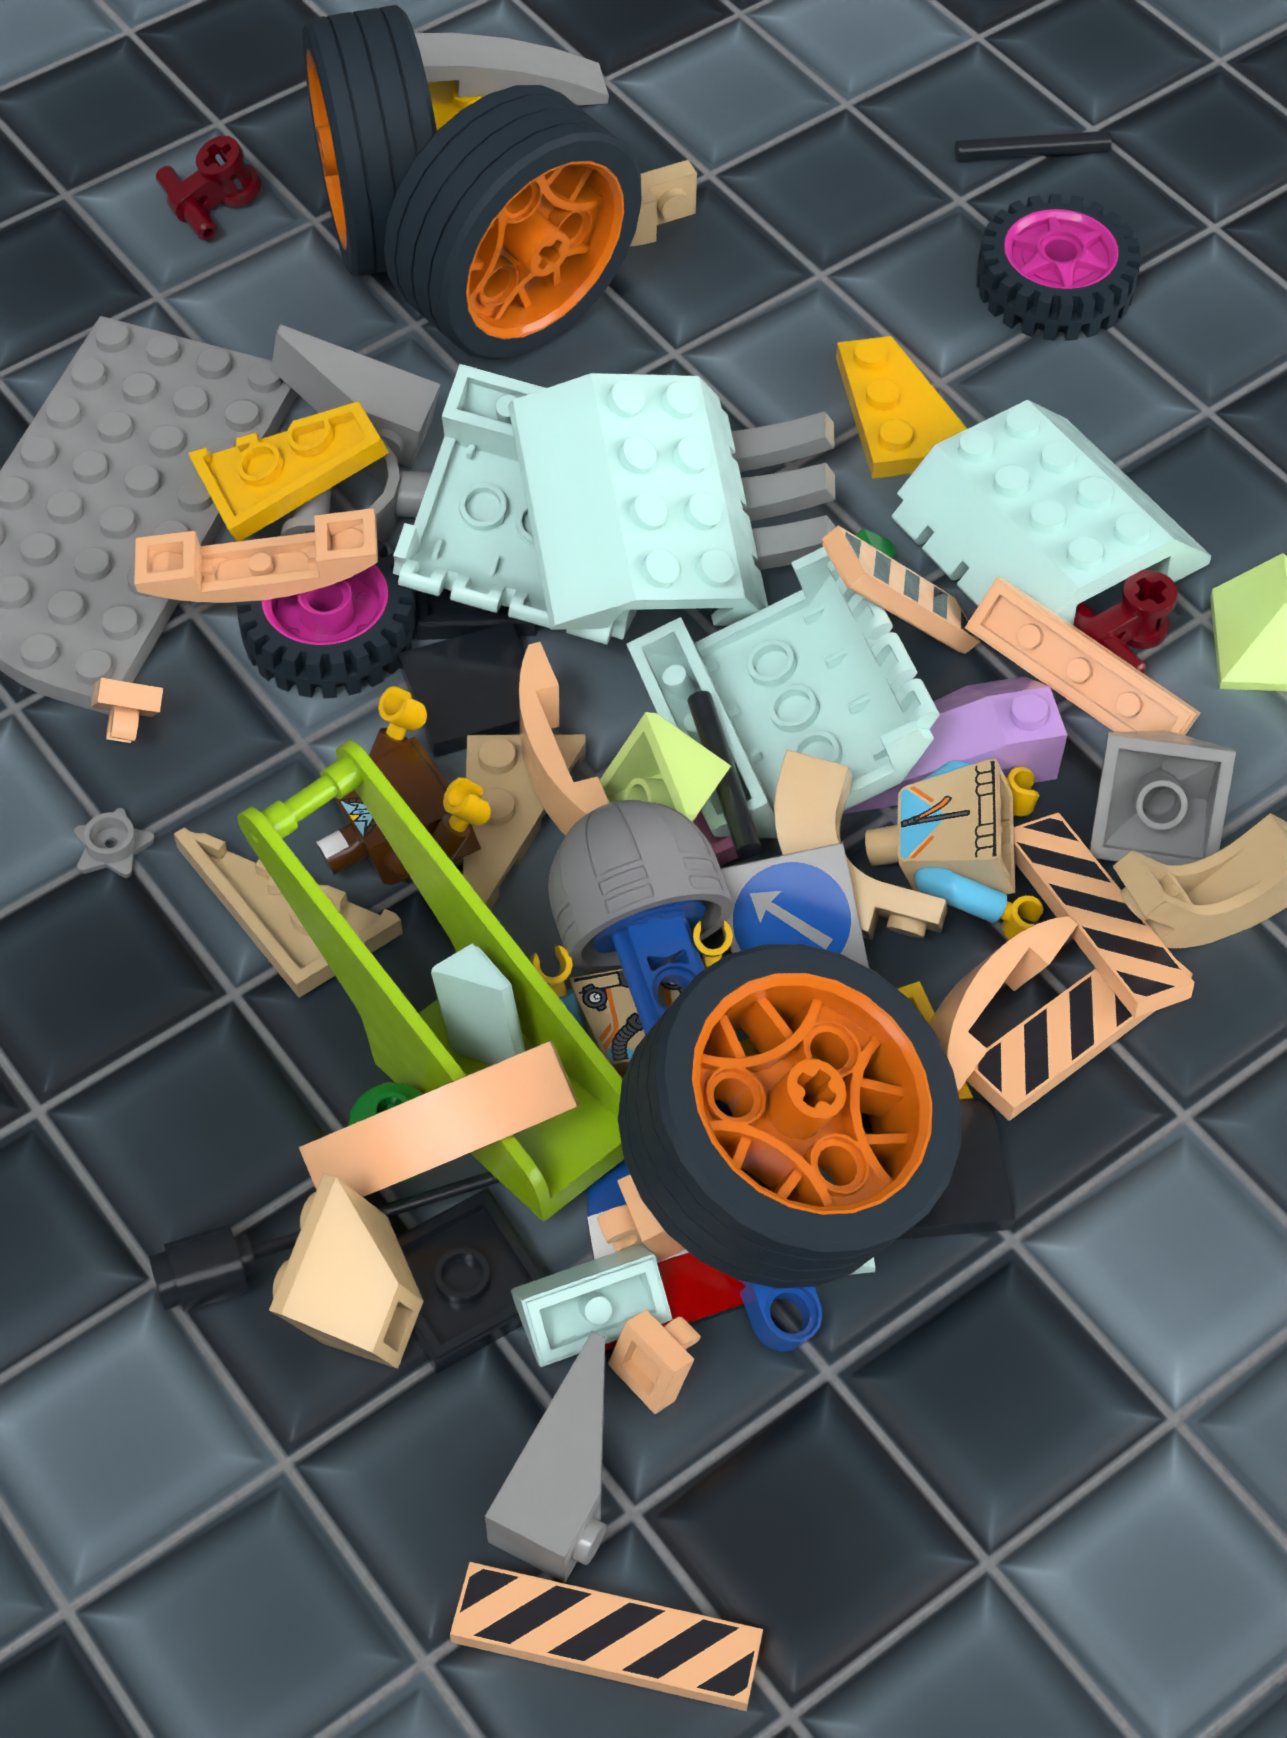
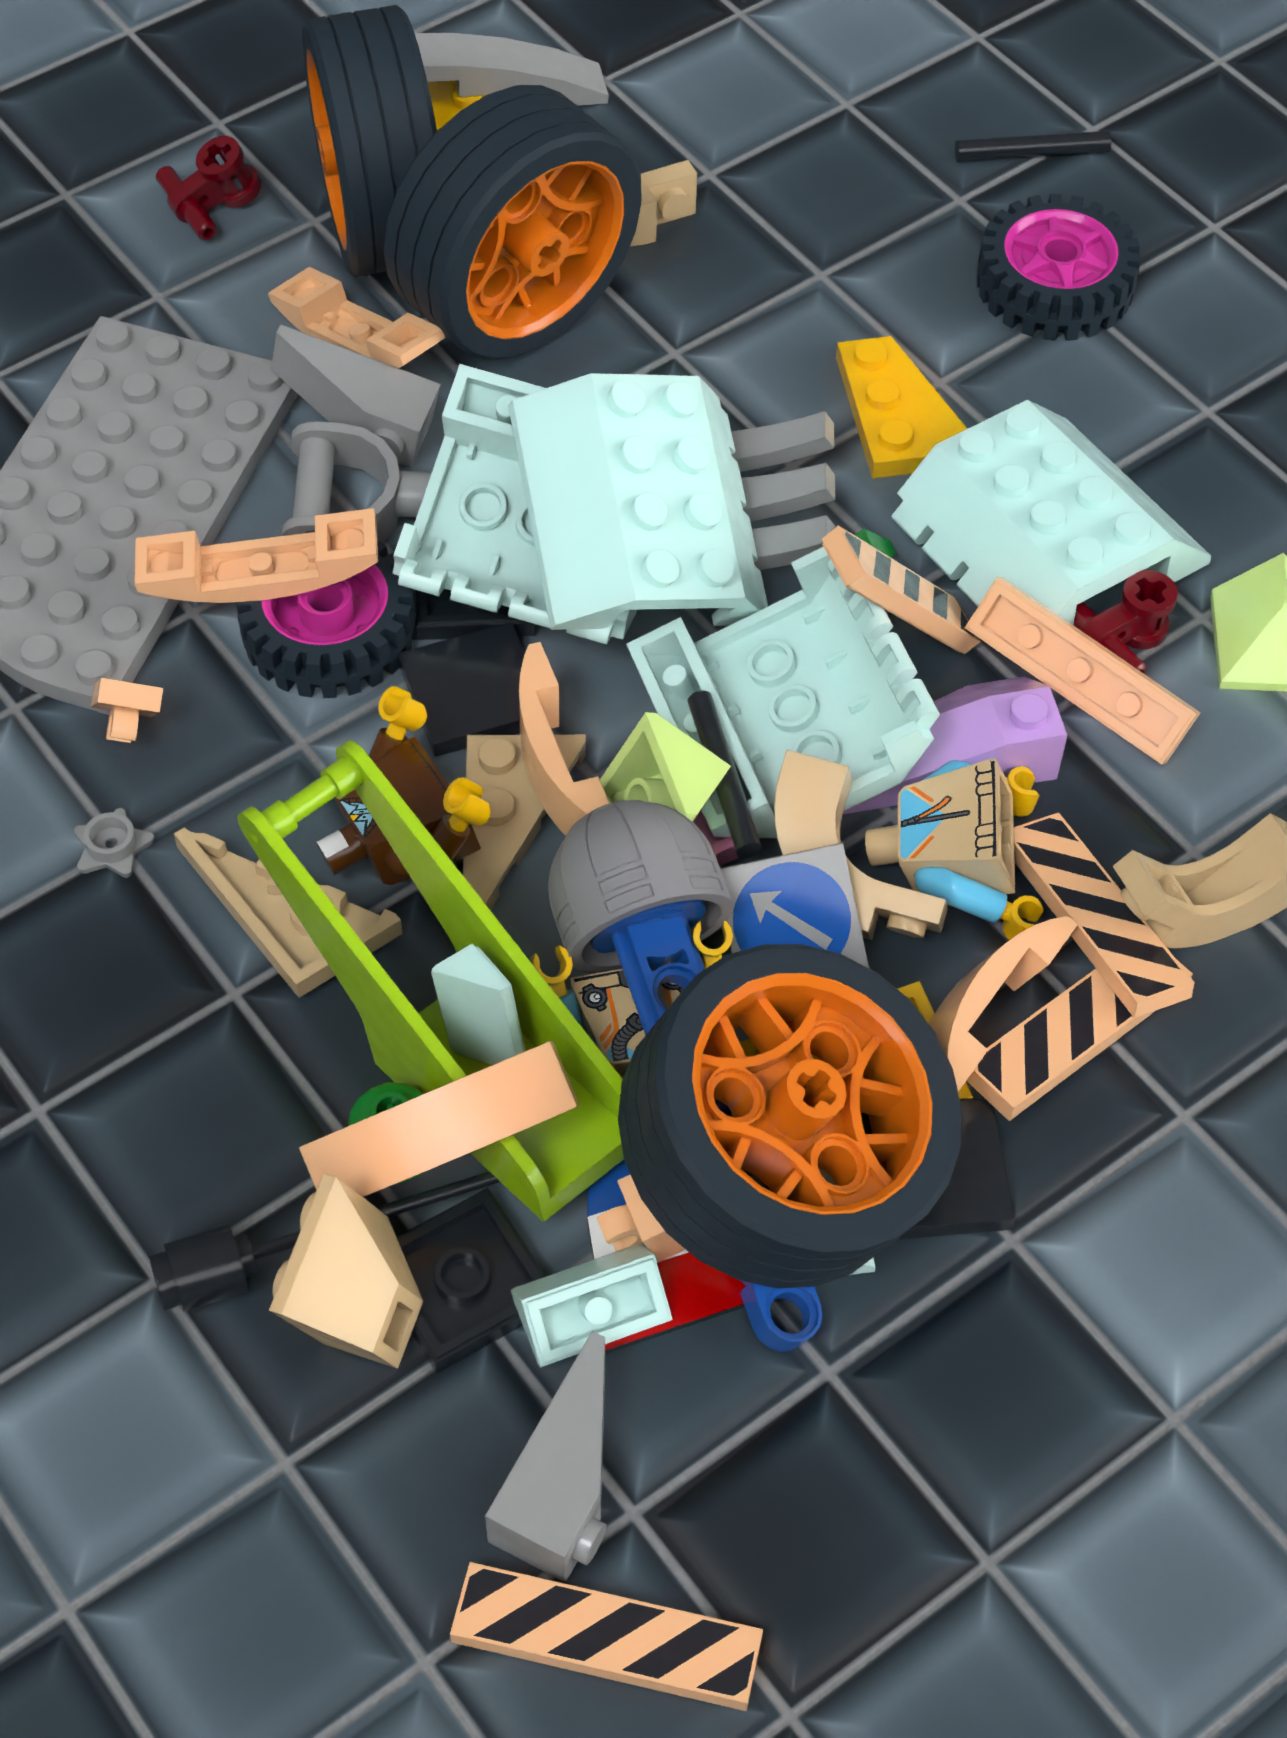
yellow wing [188,401,389,542] -> none
light nougat tile [608,1309,701,1414] -> none
light grey slope [1089,730,1236,865] -> none
none -> light nougat slope [268,267,445,368]

